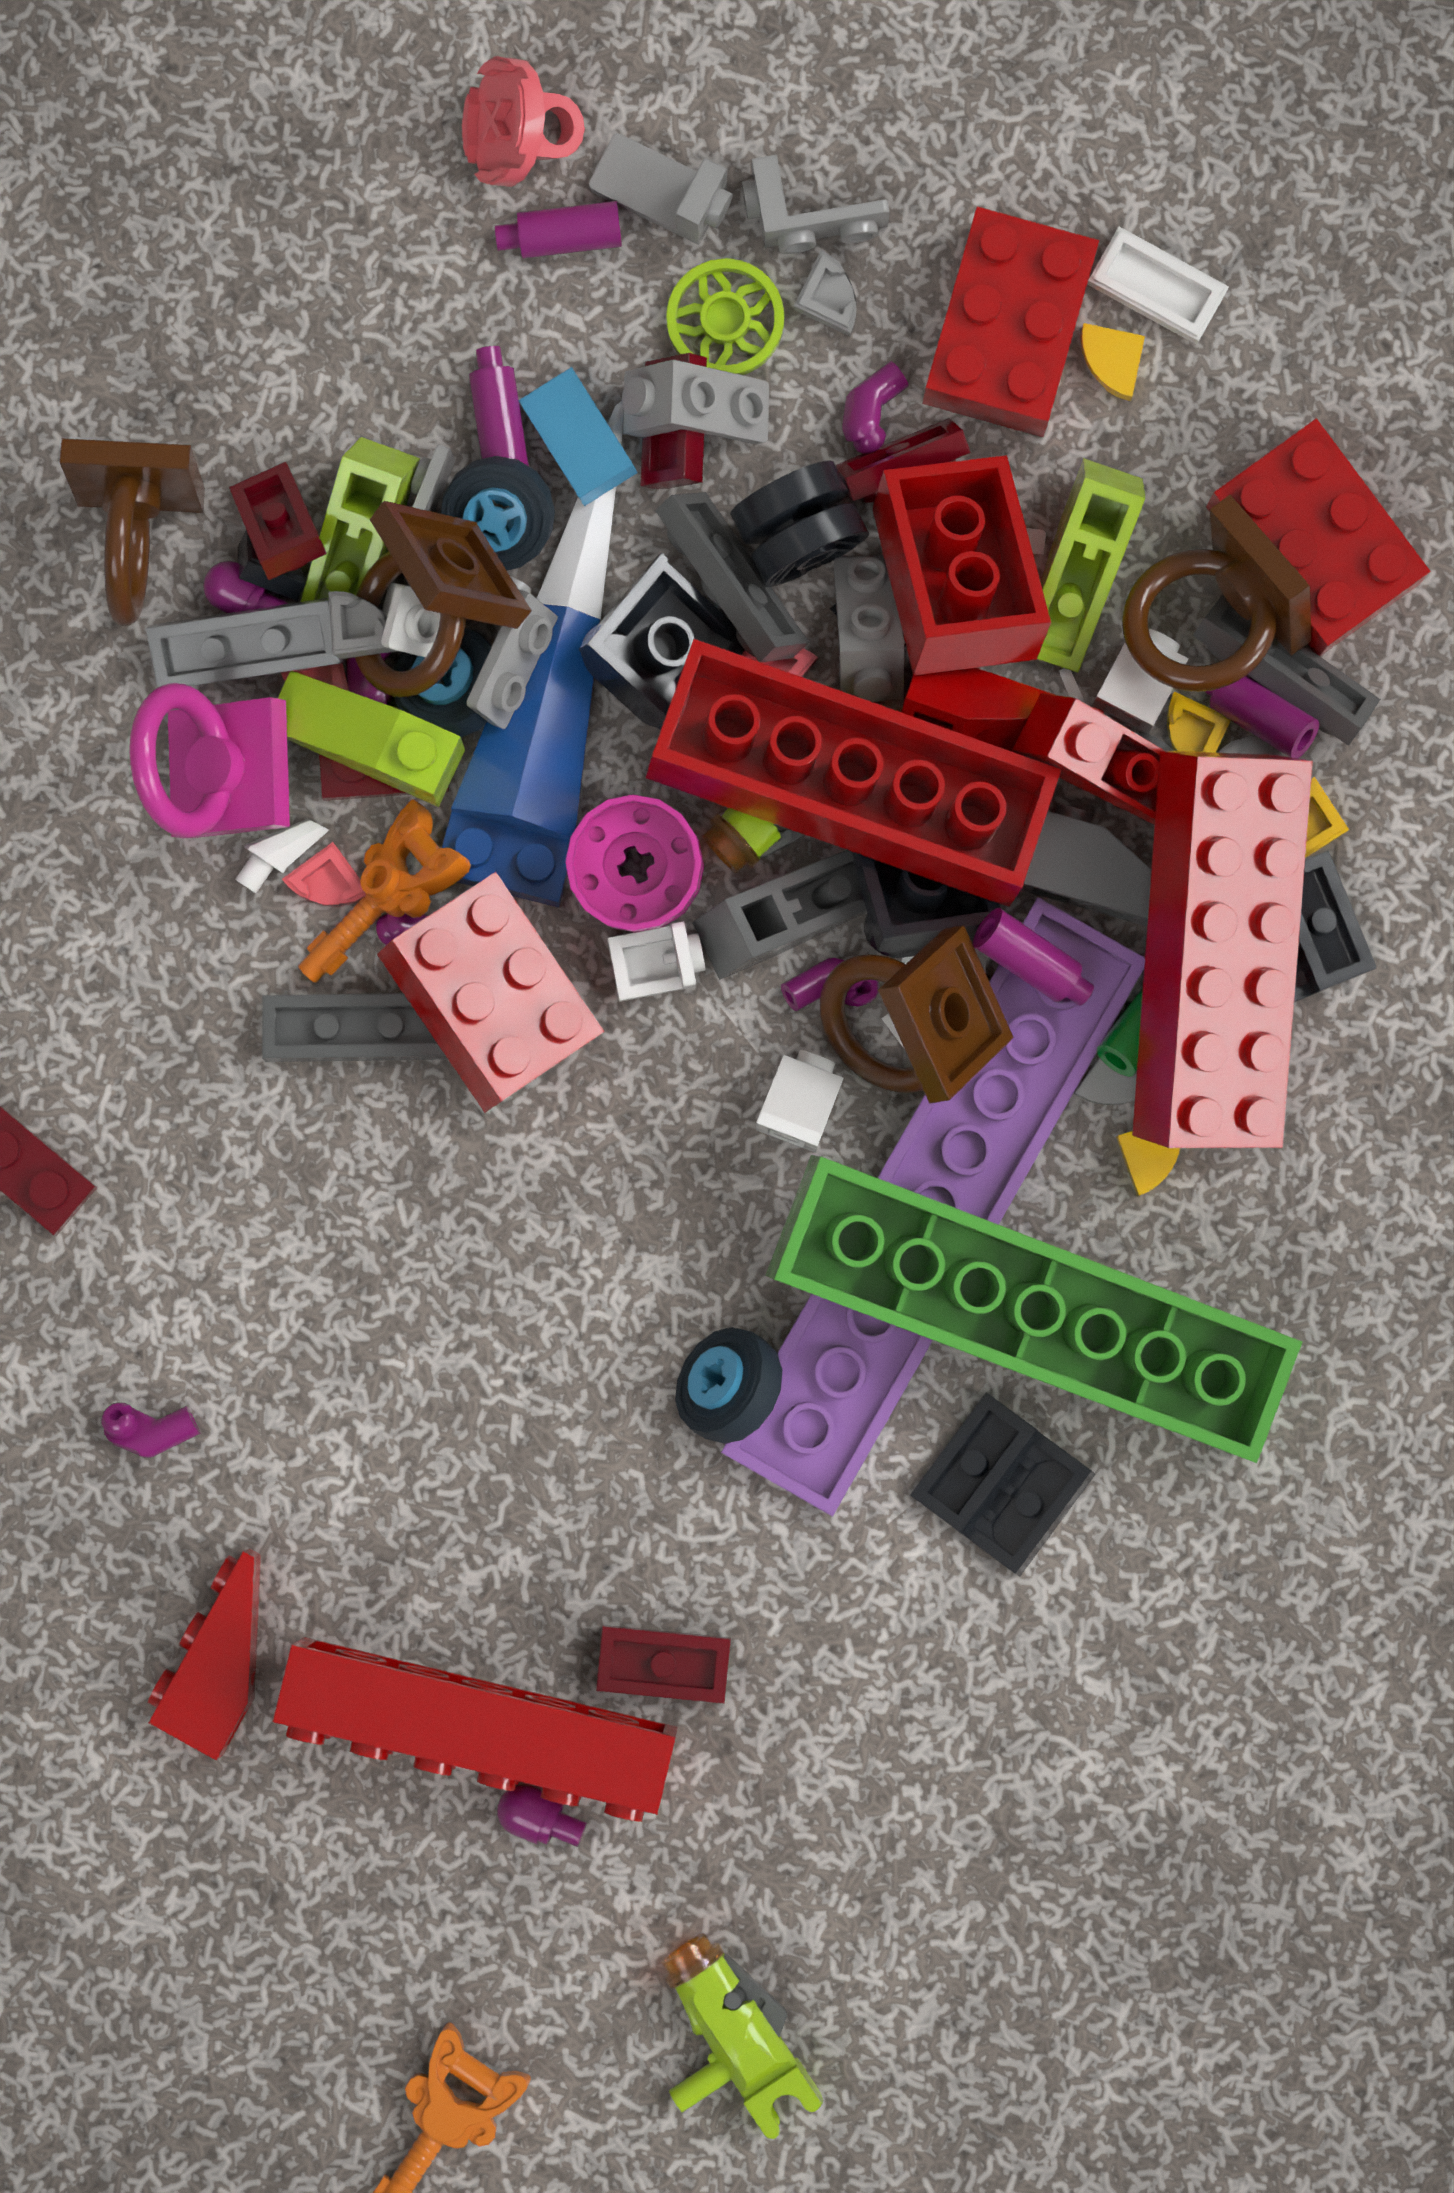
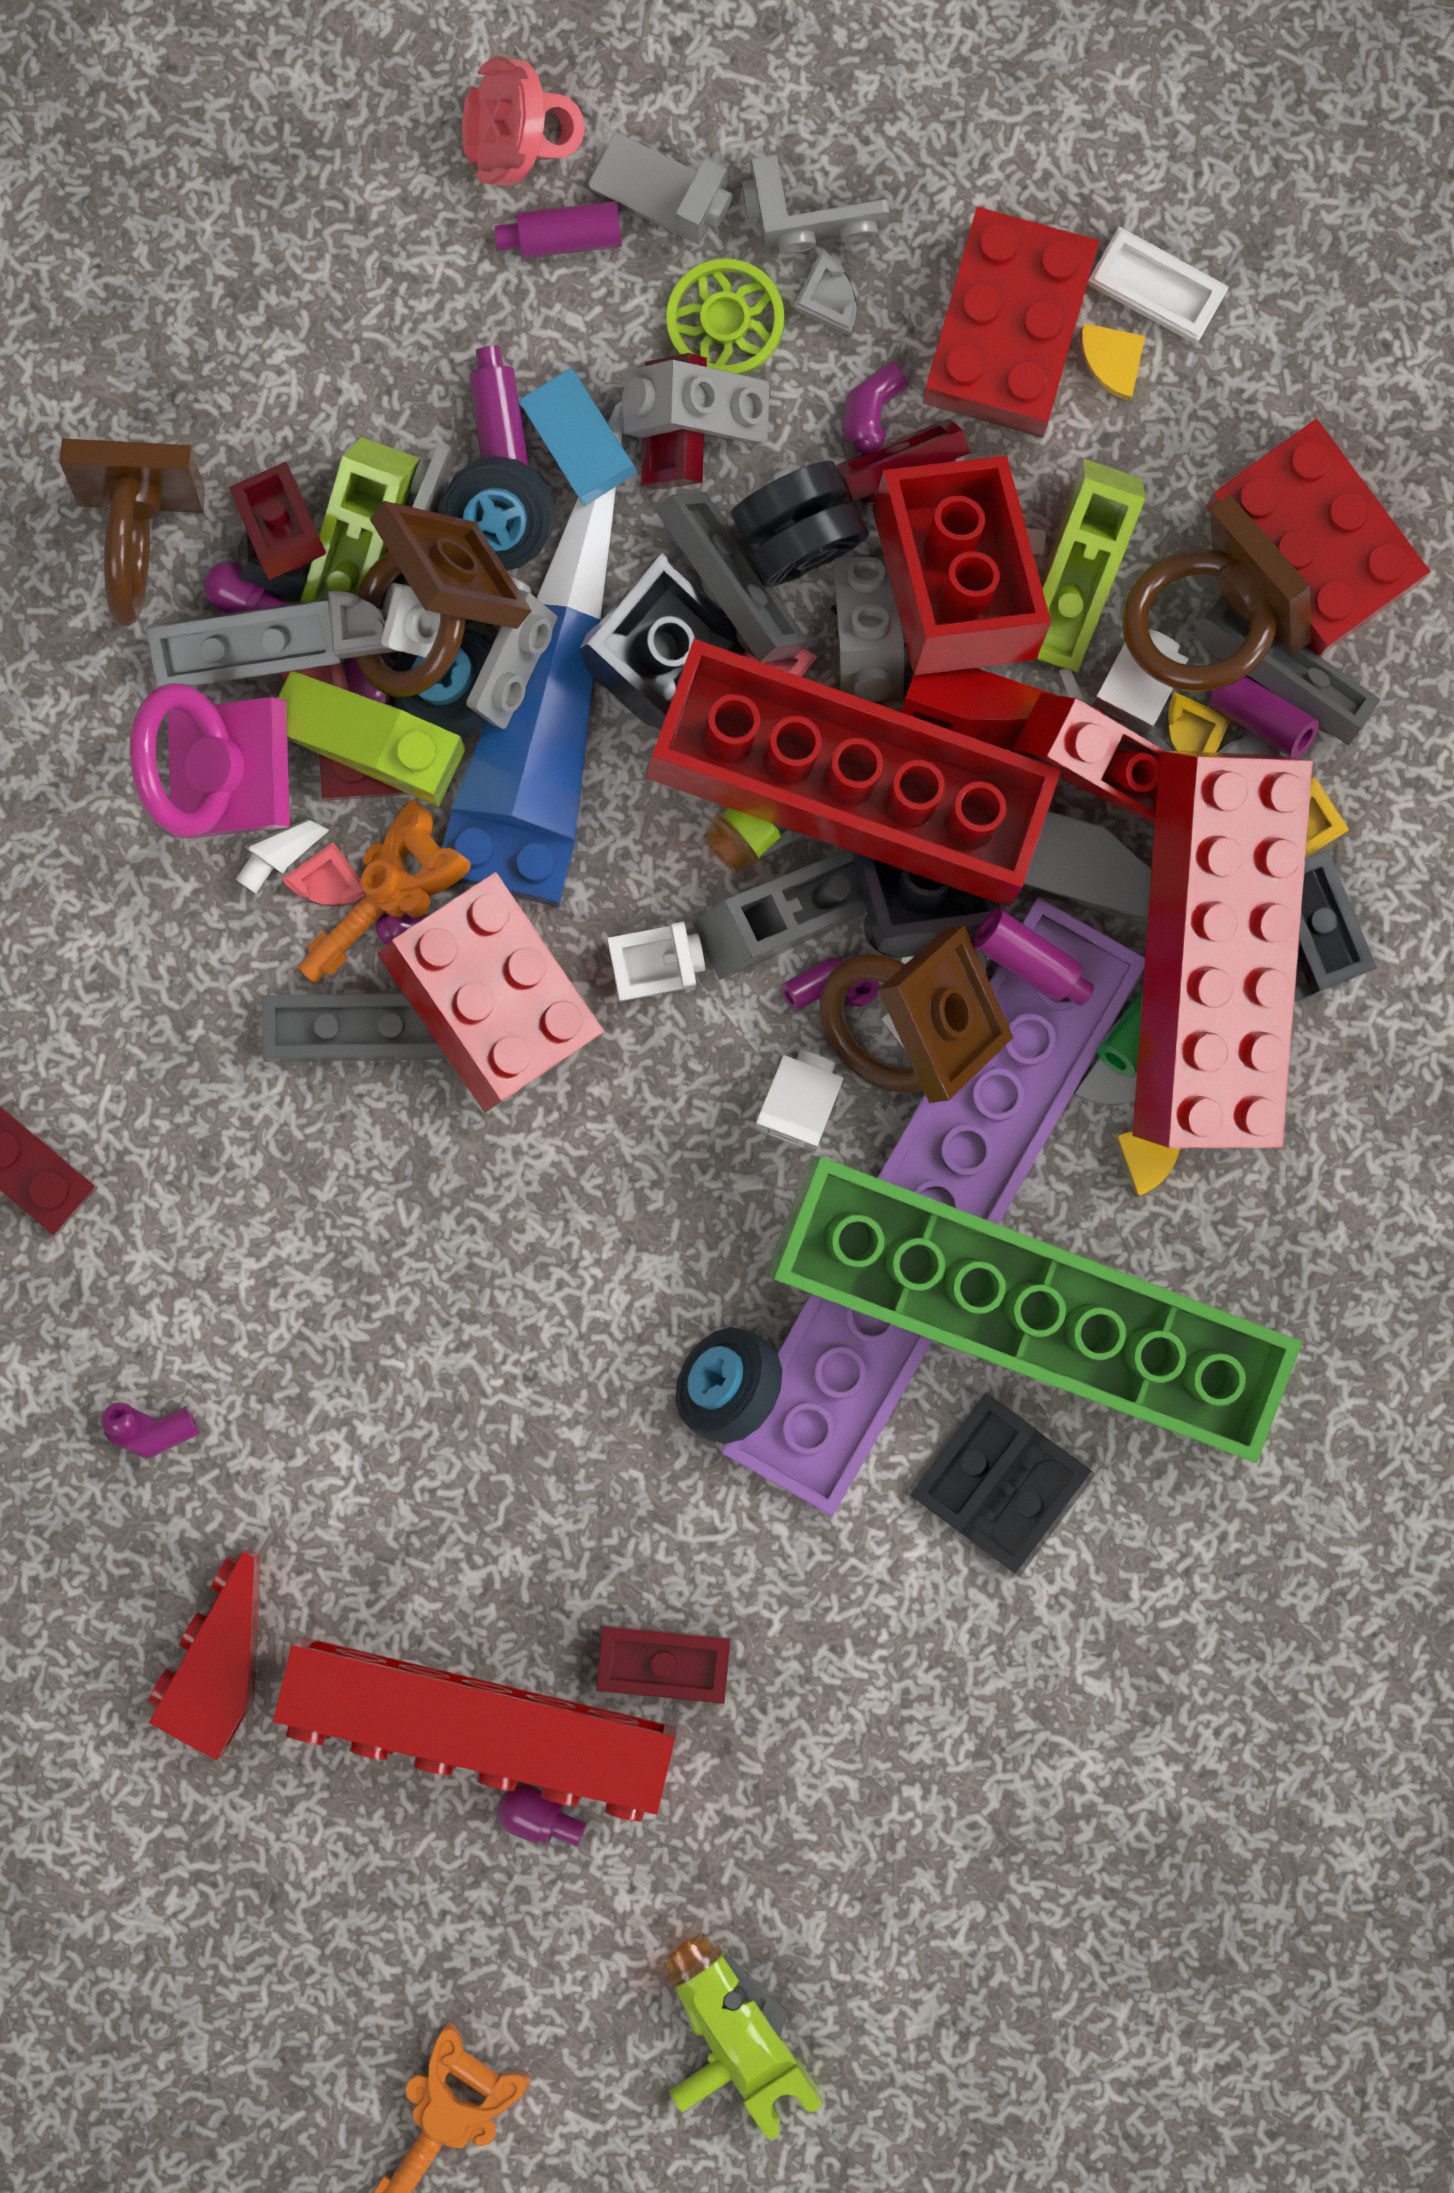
dark pink wheel [565,794,704,933] -> none

